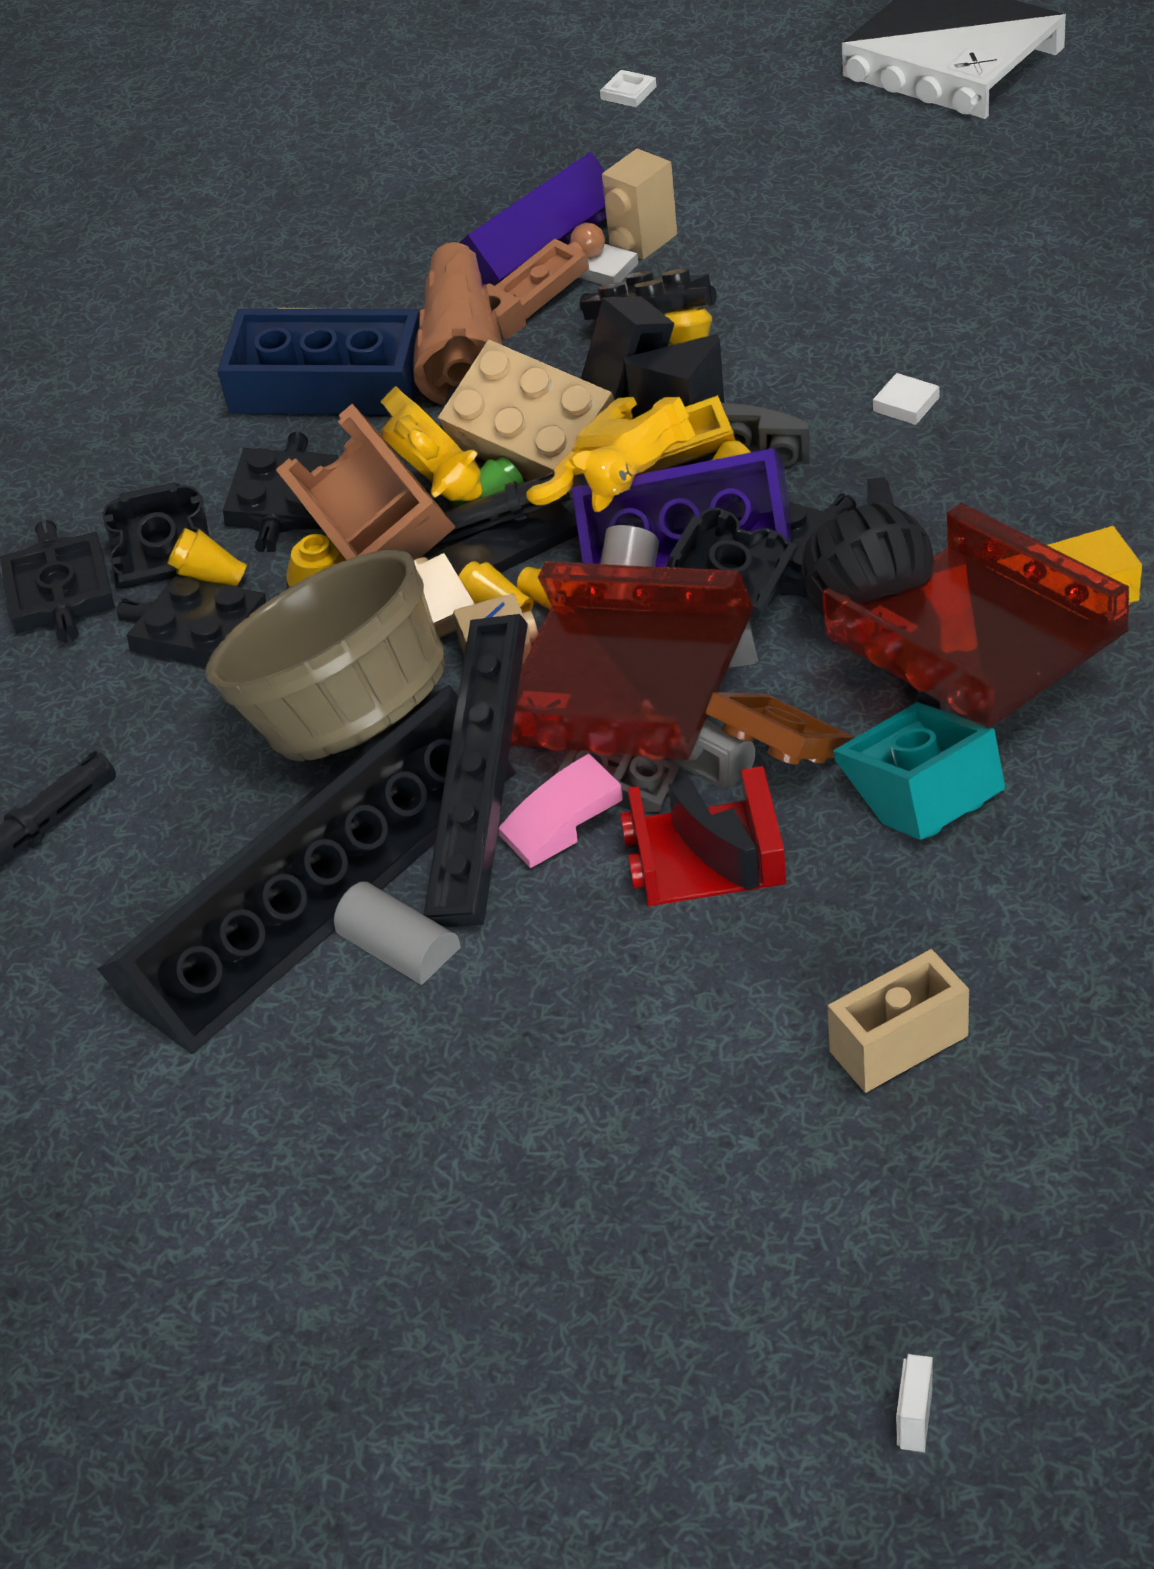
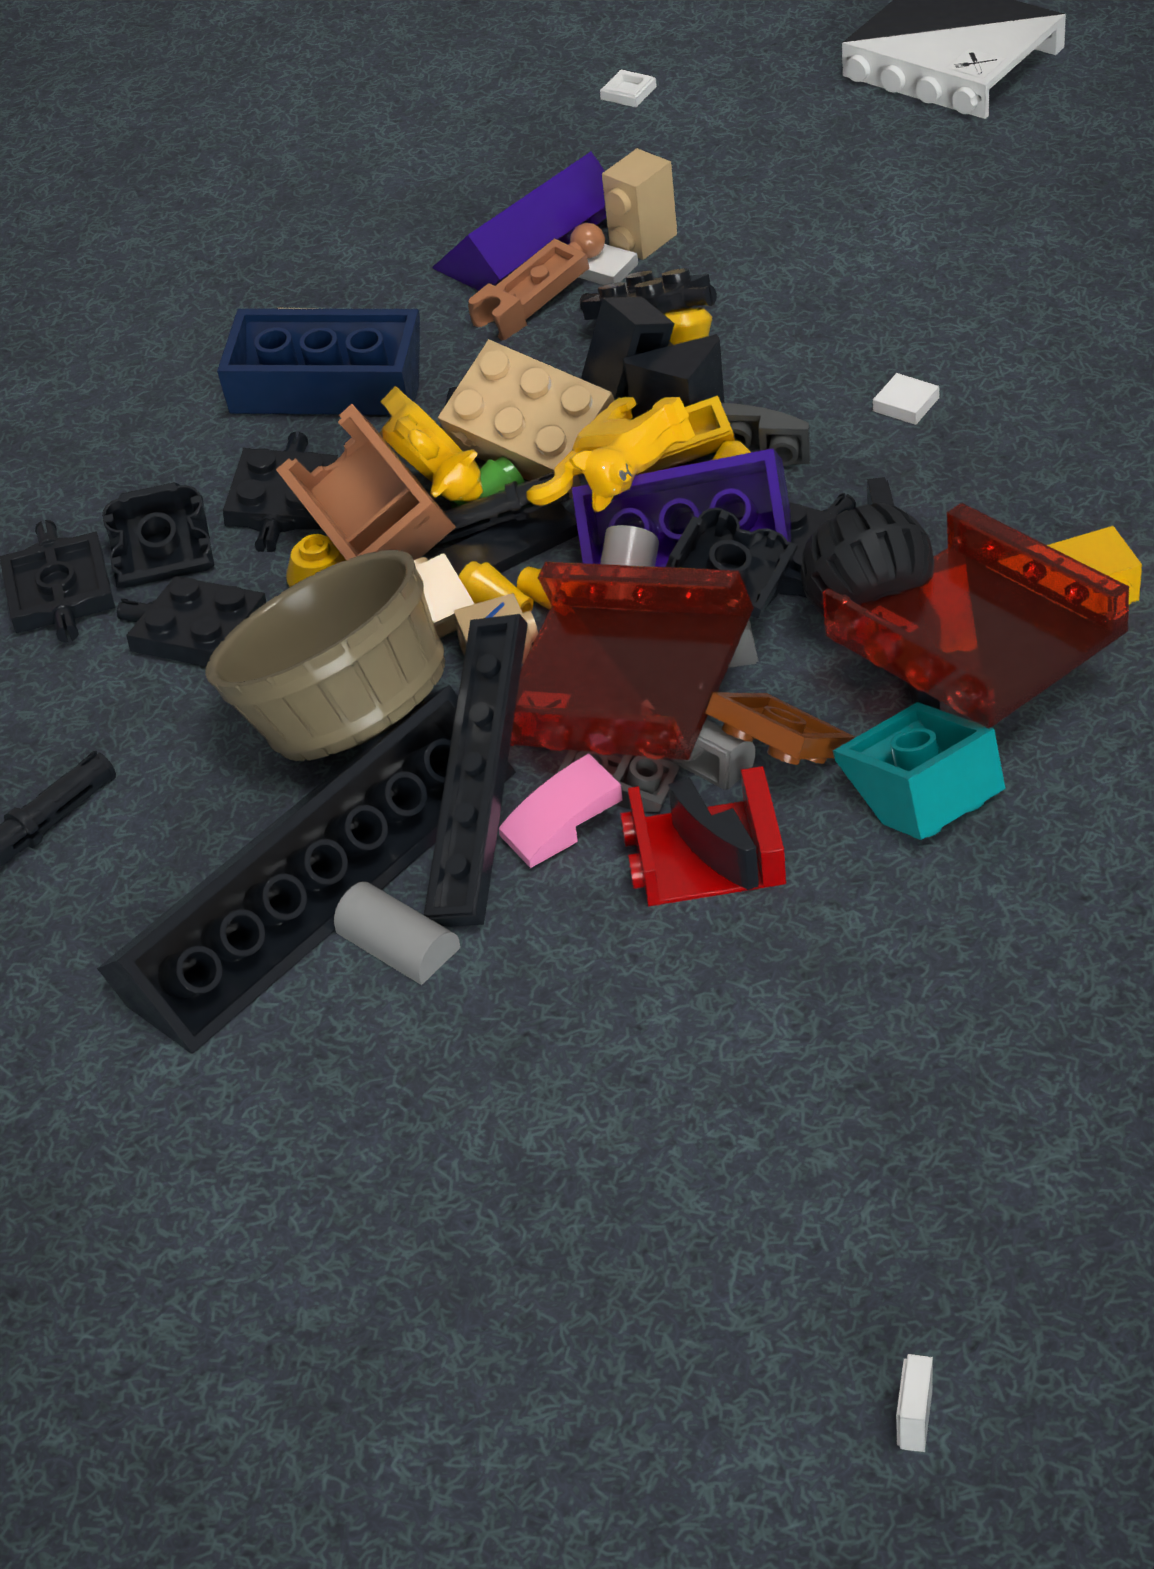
yellow cone [167,528,247,586] -> none
nougat cone [413,242,502,406] -> none
tan brick [827,949,969,1093] -> none

